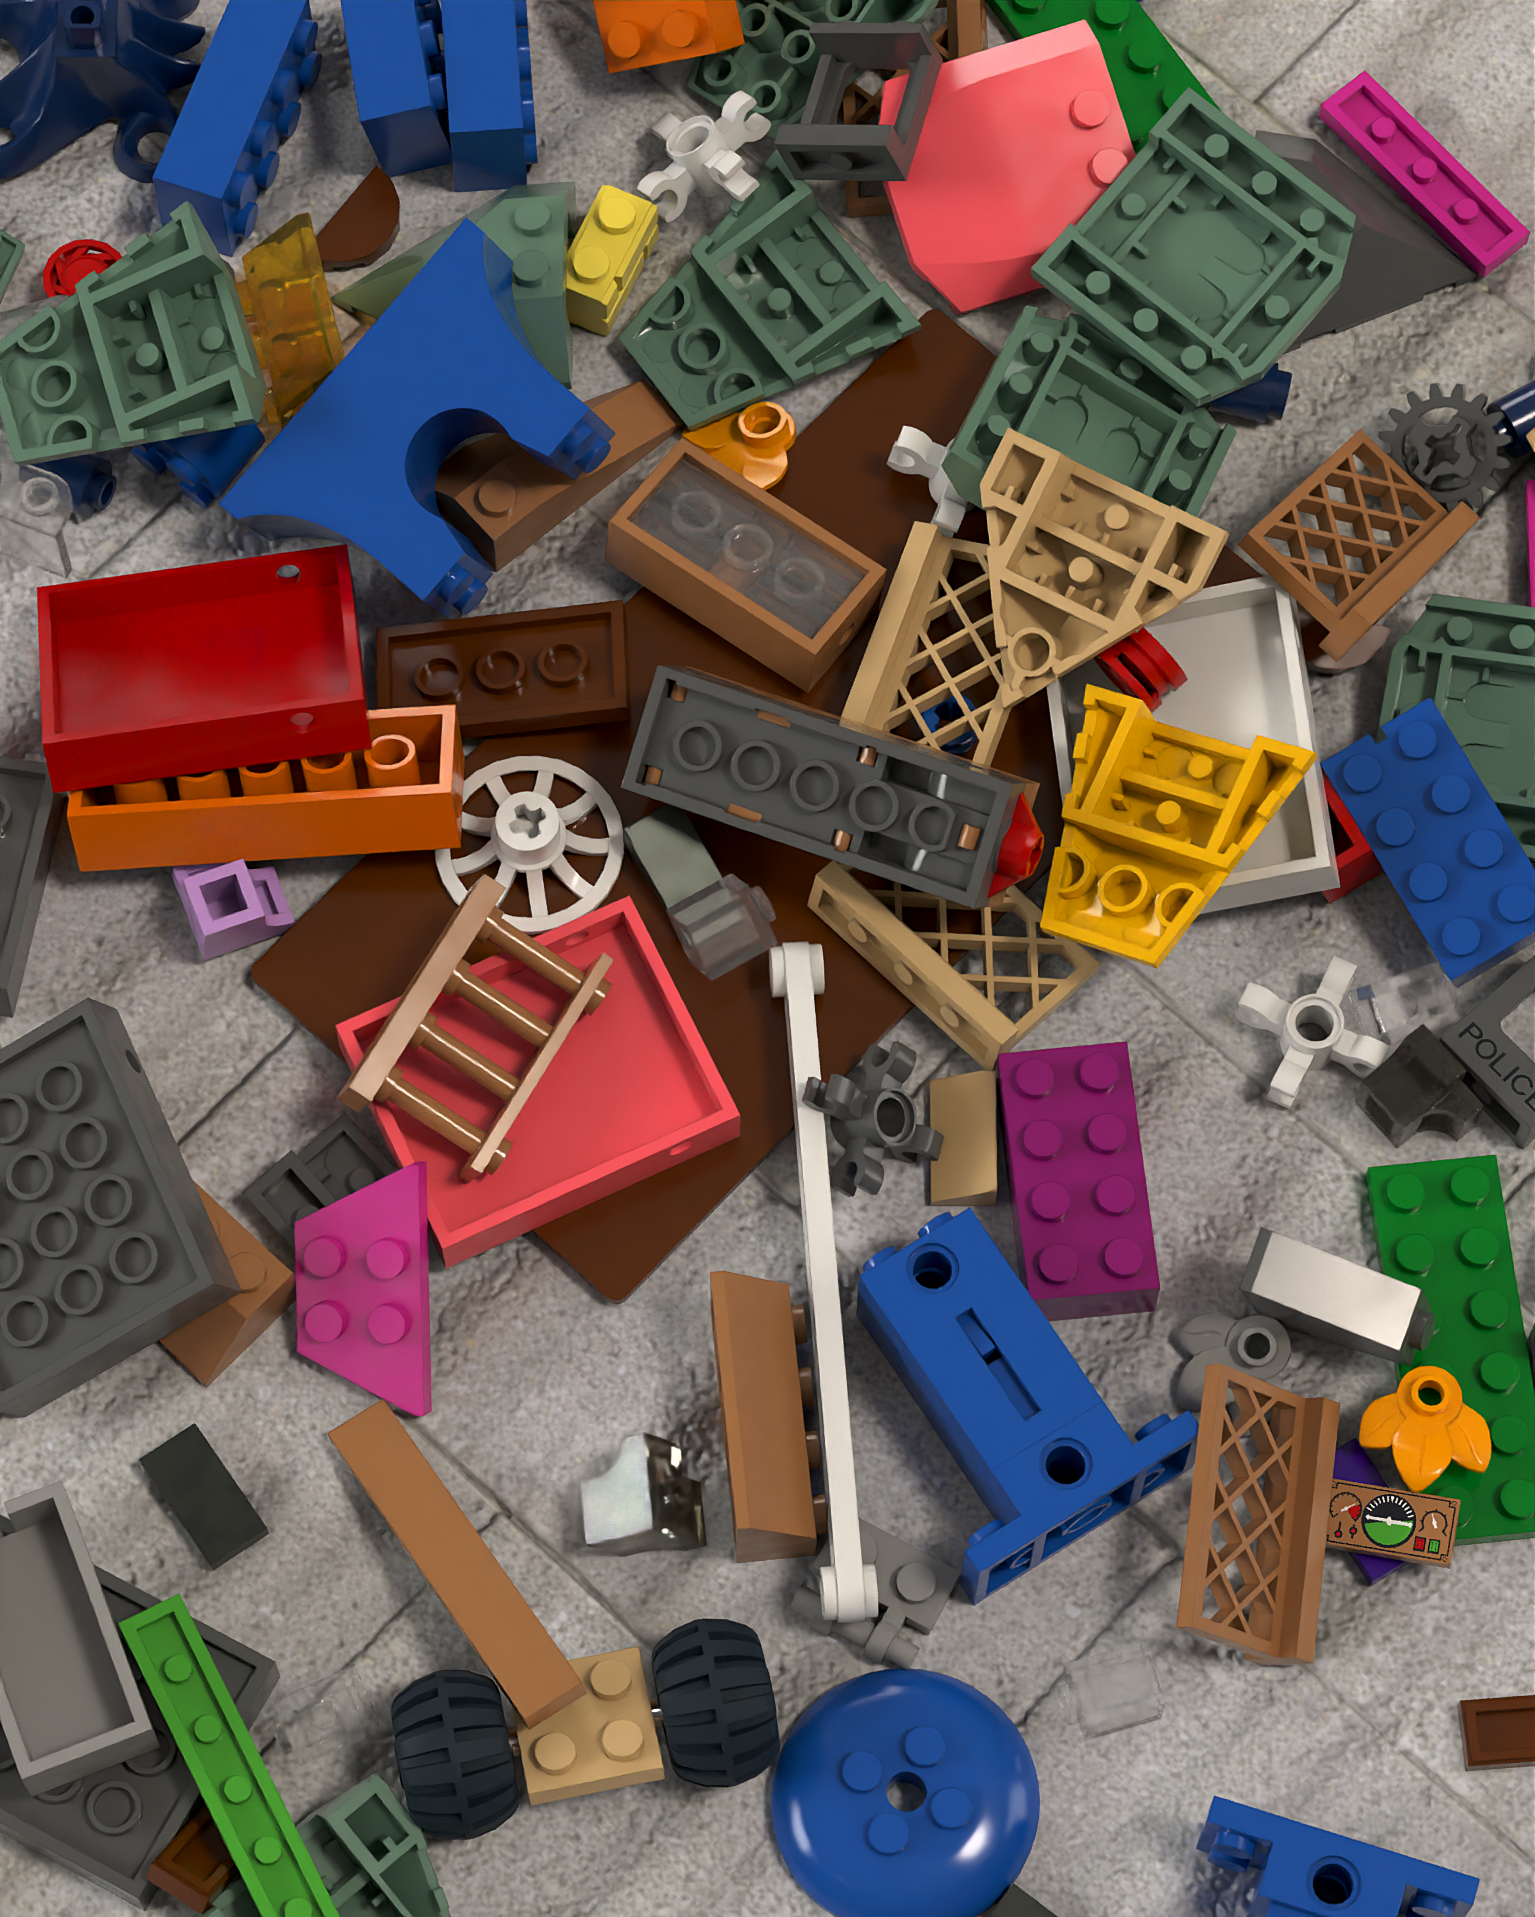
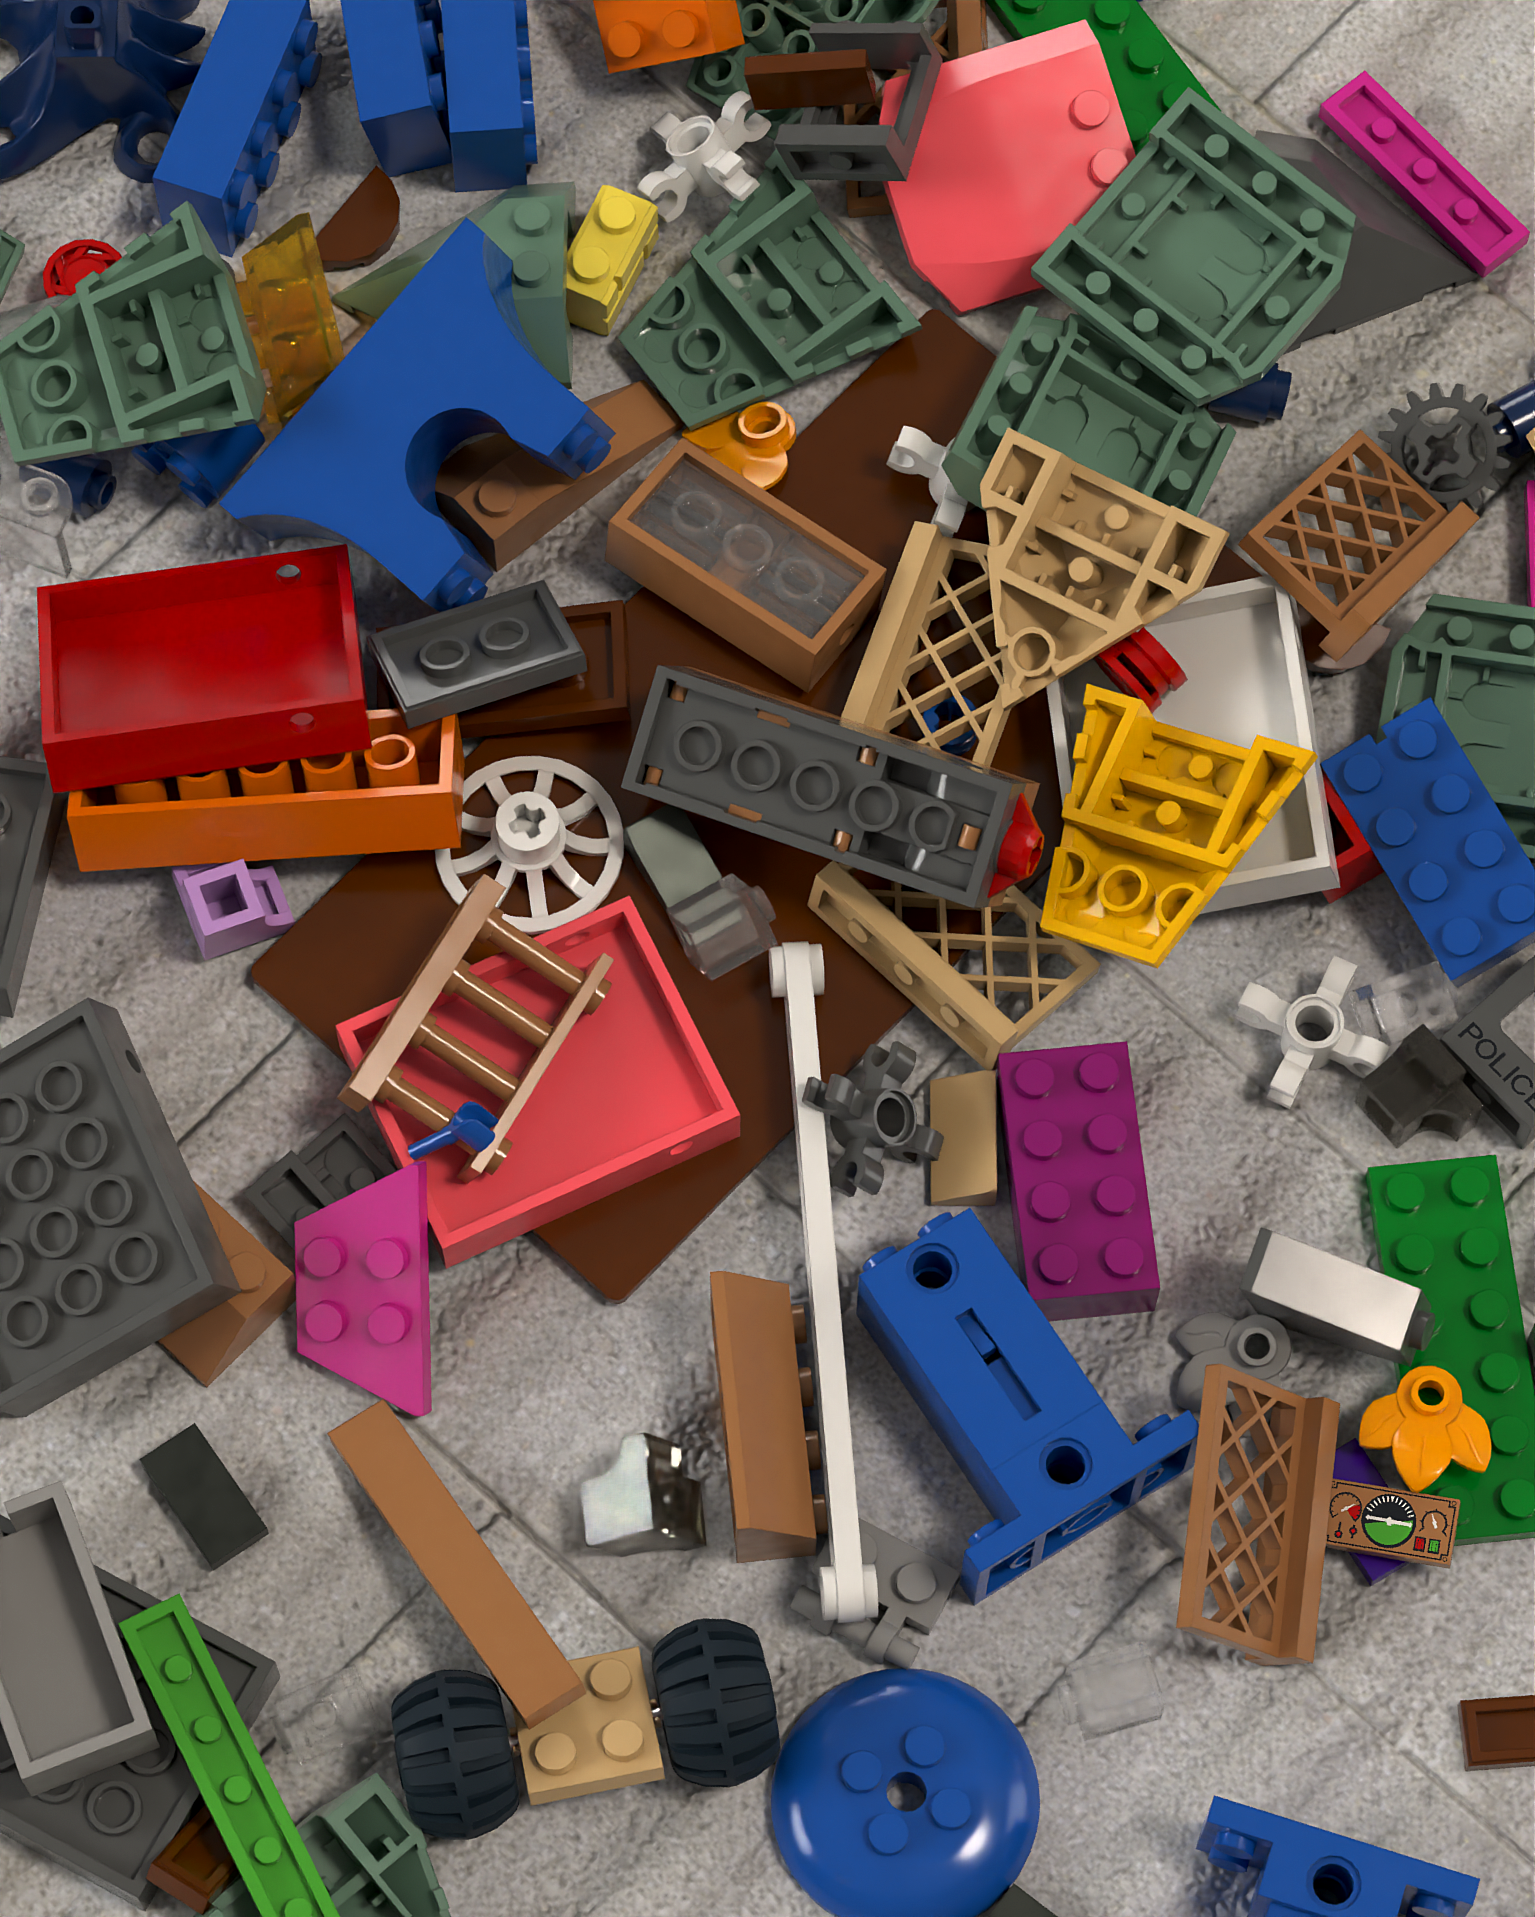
none -> dark grey tile [366,580,588,729]
none -> blue hand [408,1101,499,1160]
none -> reddish brown tile [744,49,876,110]

